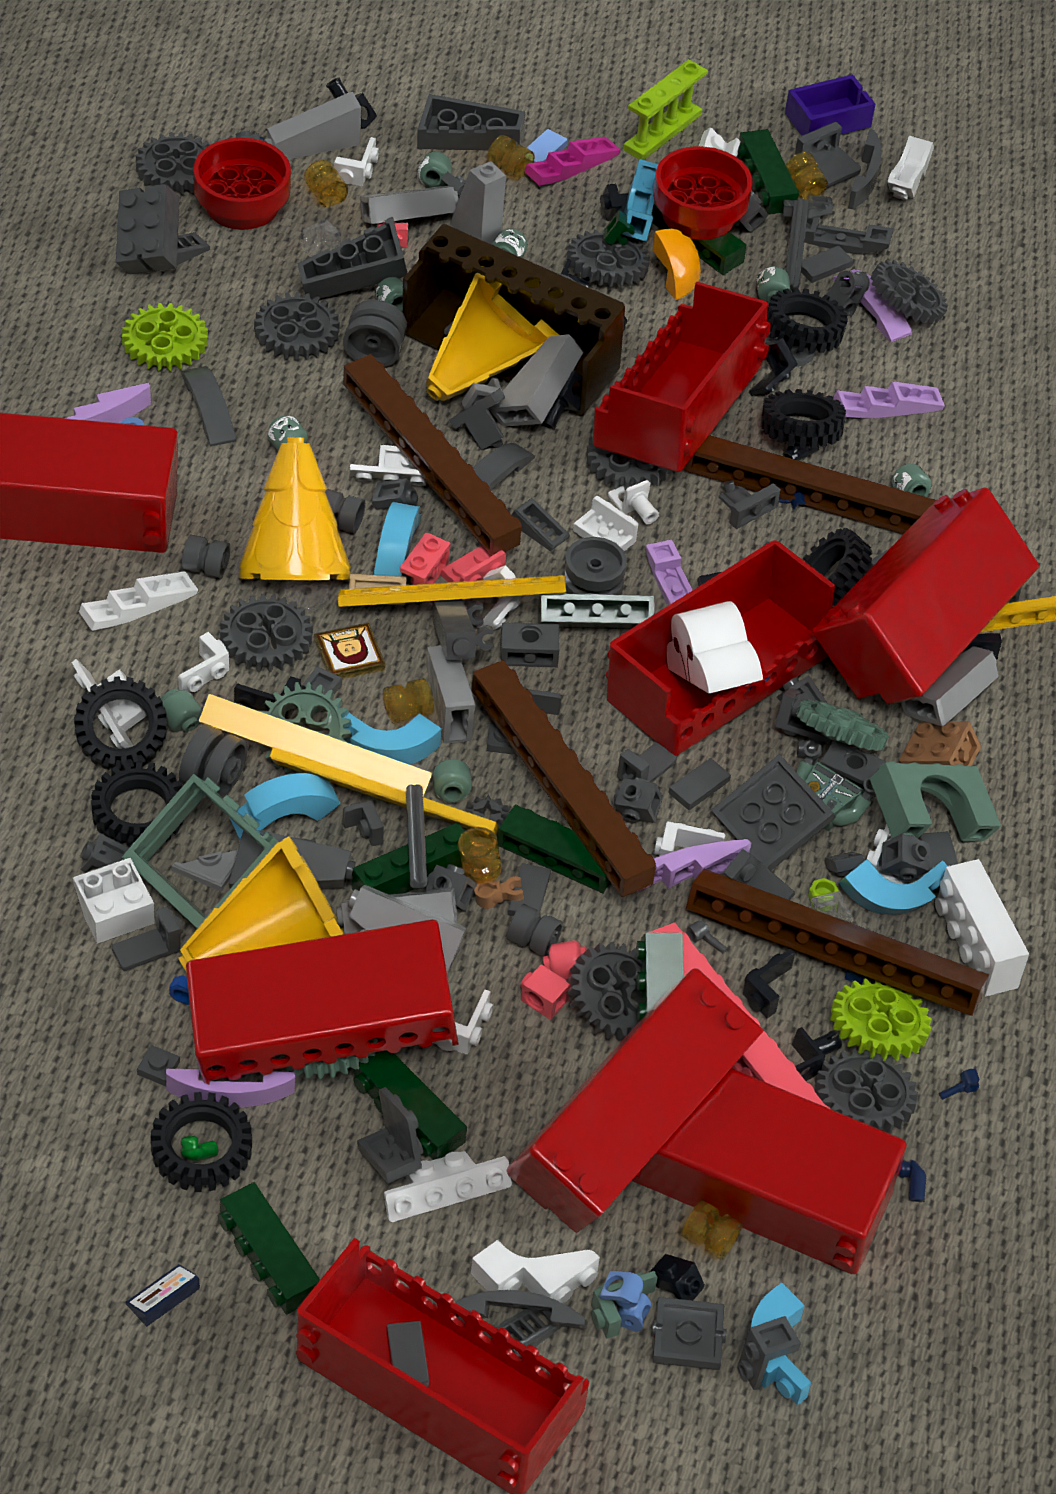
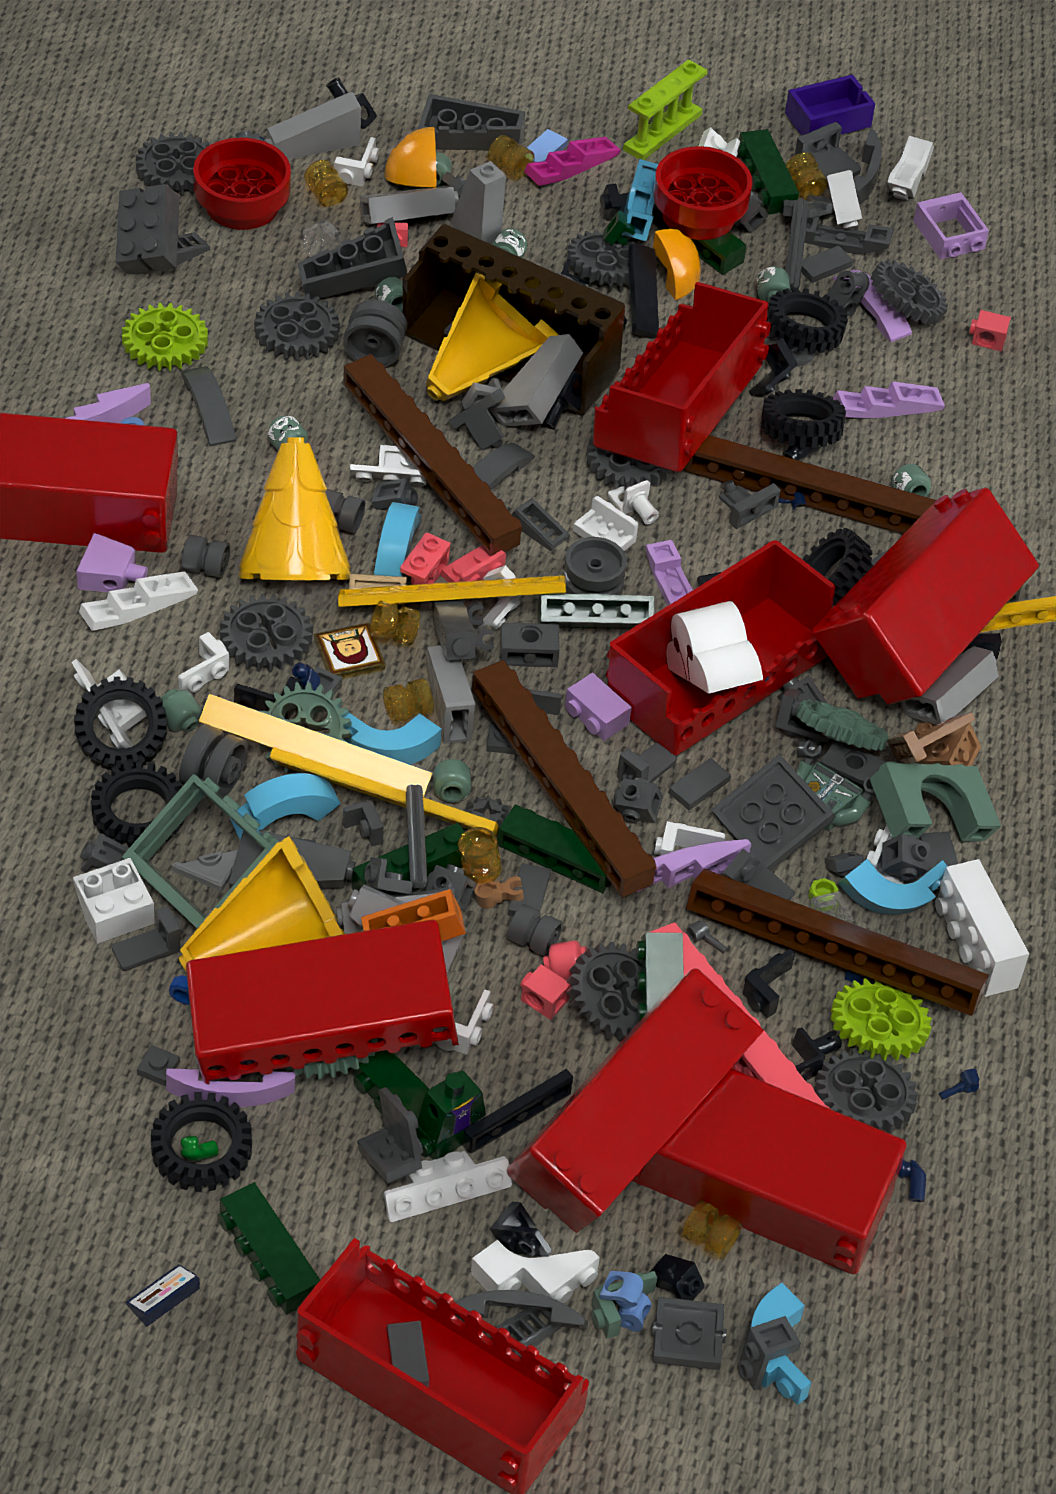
none -> lavender torso [76,533,148,592]
none -> dark blue arm [292,662,320,691]
none -> orange brick [361,889,466,941]
none -> dark grey bracket [364,857,413,894]
none -> clear yellow wheel [370,600,420,646]
none -> light orange brick [384,127,436,187]
none -> dark green torso [418,1071,486,1146]
none -> black tile [462,1069,573,1154]
none -> black bracket [490,1201,552,1257]
none -> lavender brick [565,673,632,741]
none -> black tile [628,242,659,339]
none -> white bracket [827,170,862,228]
none -> medium nougat fence [887,712,976,764]
none -> lavender window [913,192,989,260]
none -> coral brick [969,310,1011,351]

